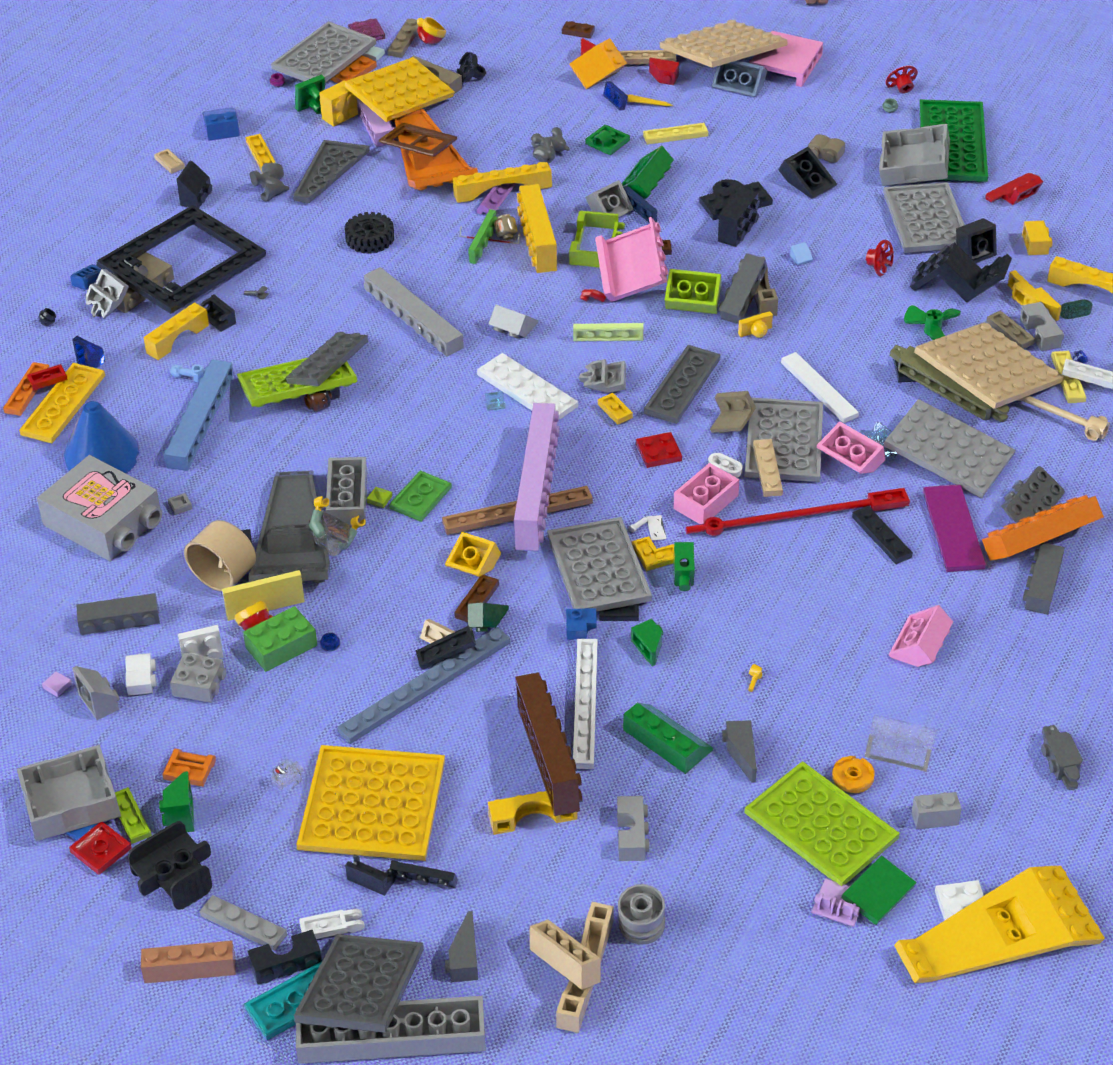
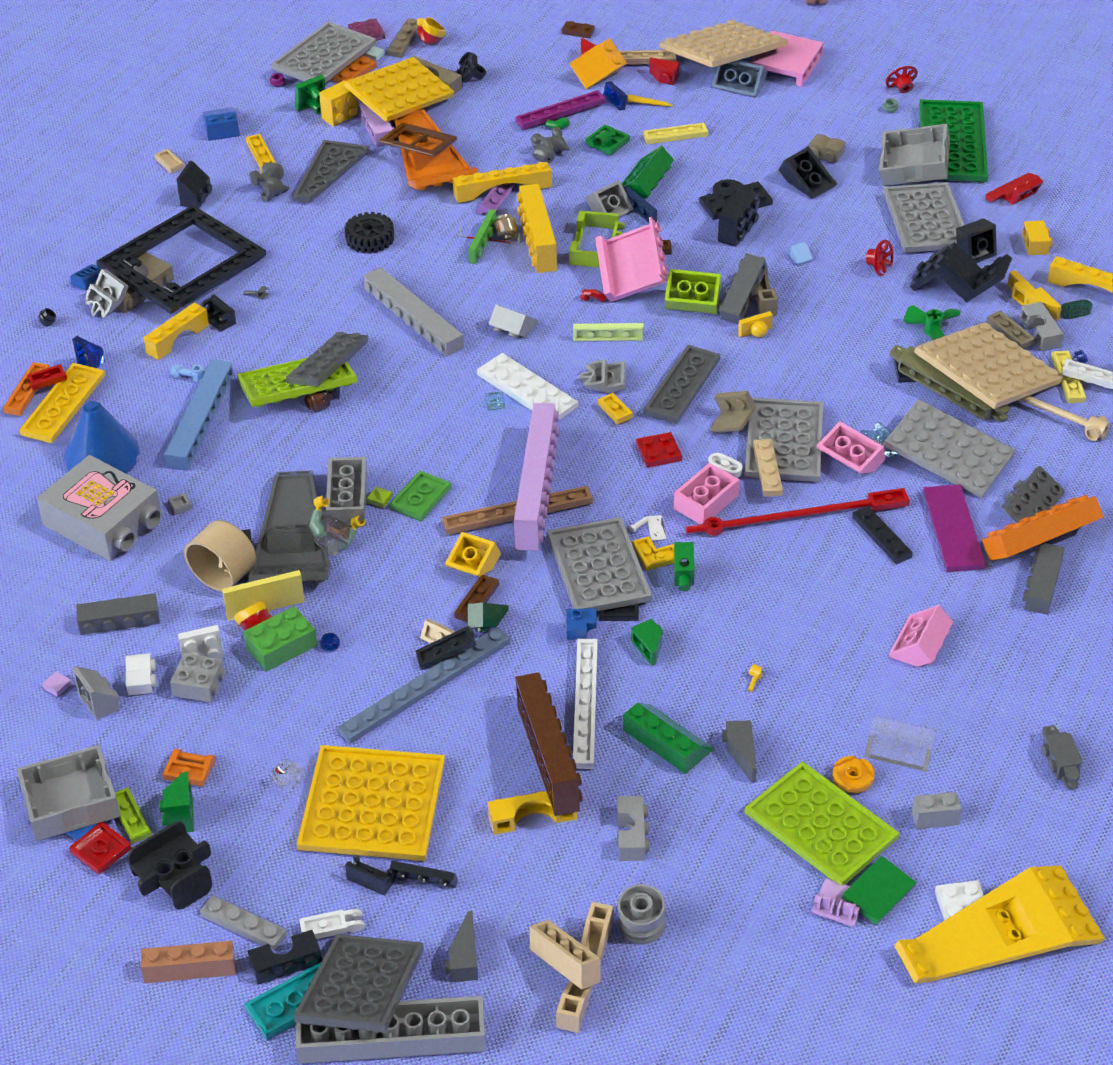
white tile [781,352,859,423] -> none
none -> magenta plate [515,90,605,129]
none -> green arm [545,117,570,130]

